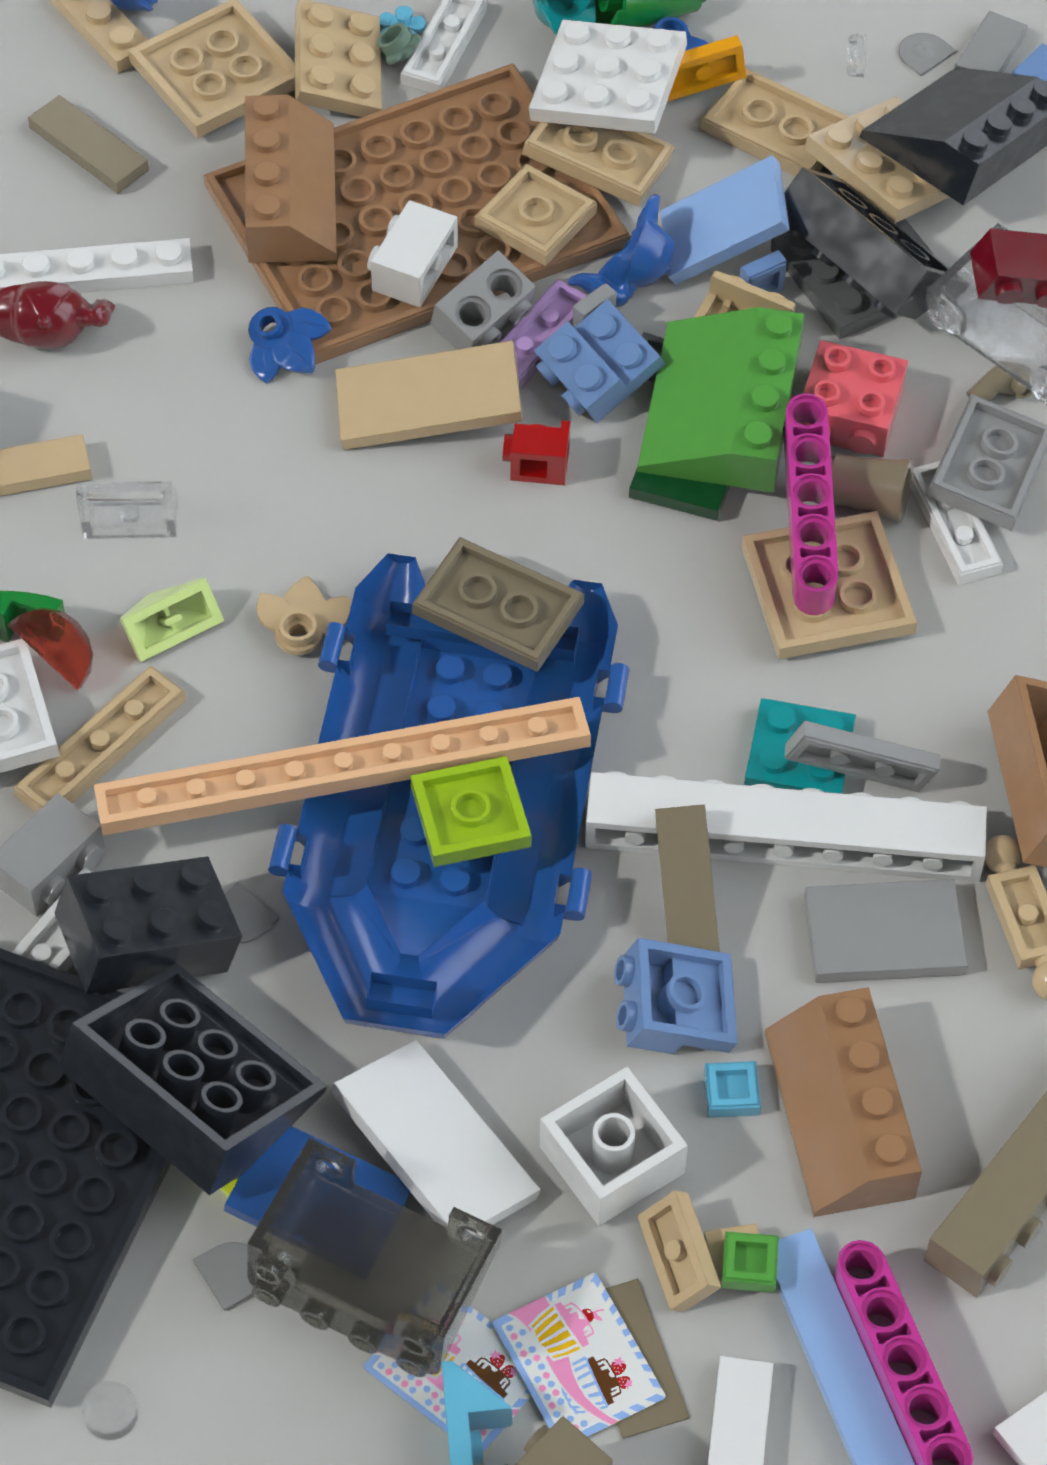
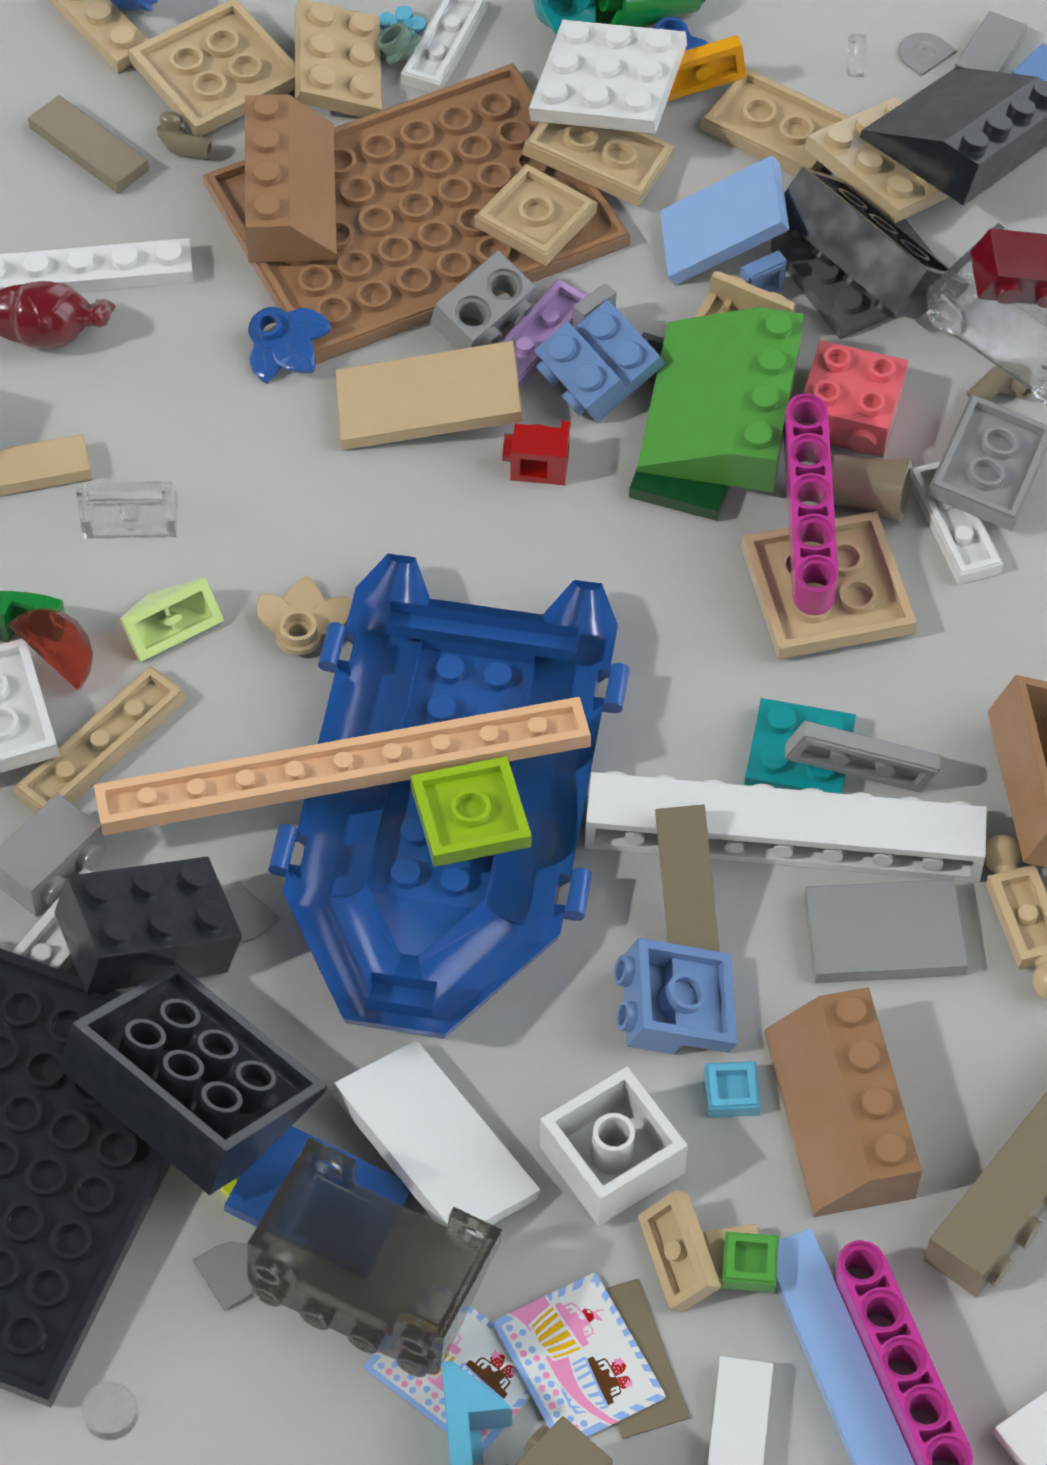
white brick [367,200,458,308] -> none
dark tan tile [412,537,584,672] -> none
blue hair [568,194,675,307] -> none
none -> dark tan arm [157,112,212,160]

